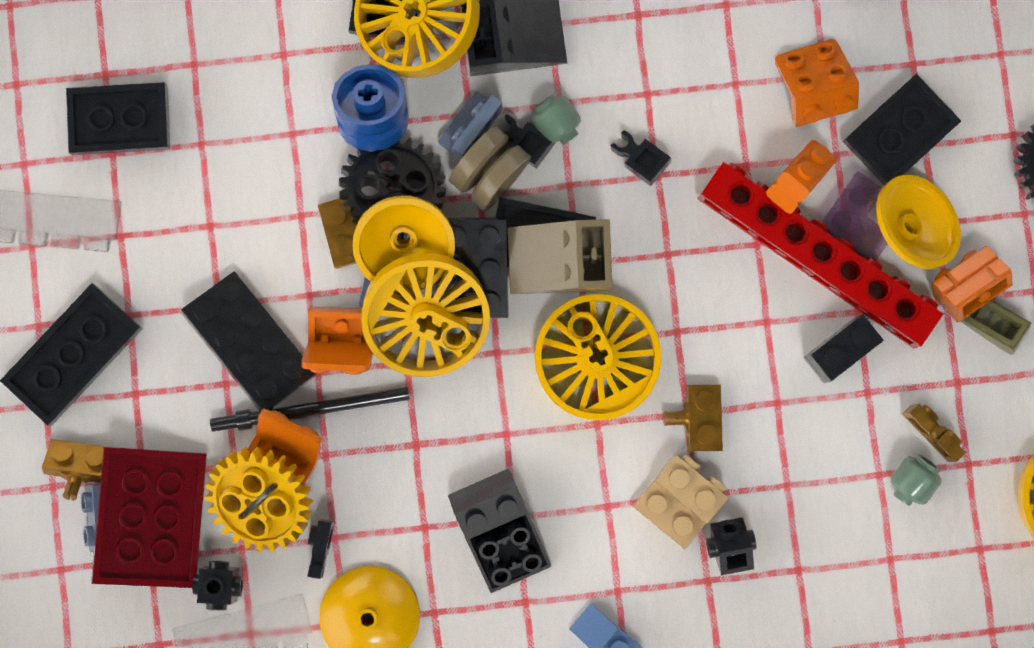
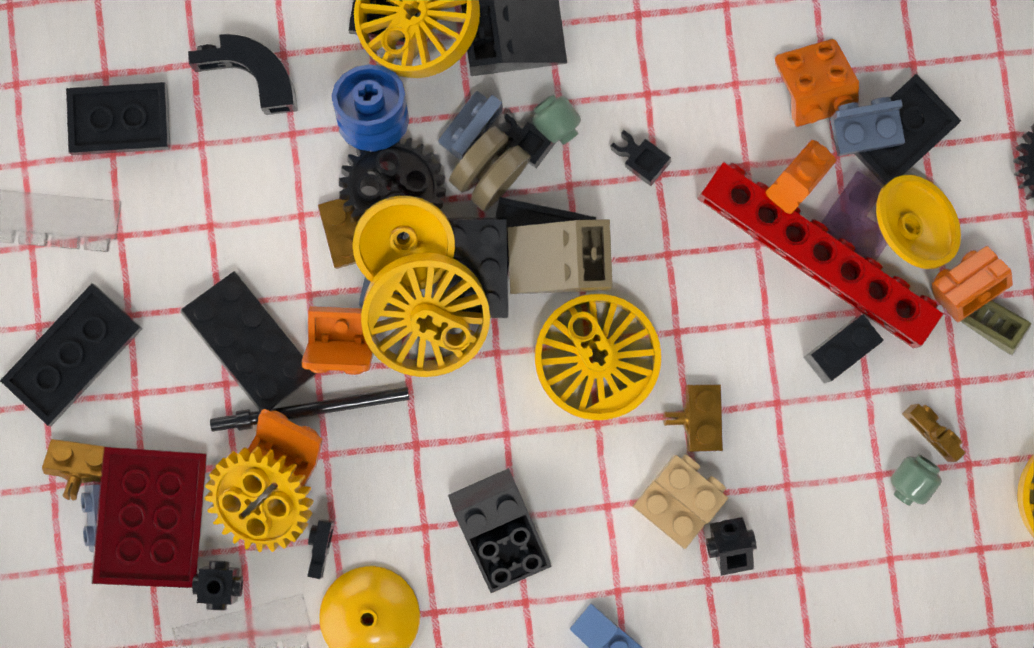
none -> black arch [188,34,298,115]
none -> sand blue bracket [830,97,905,156]

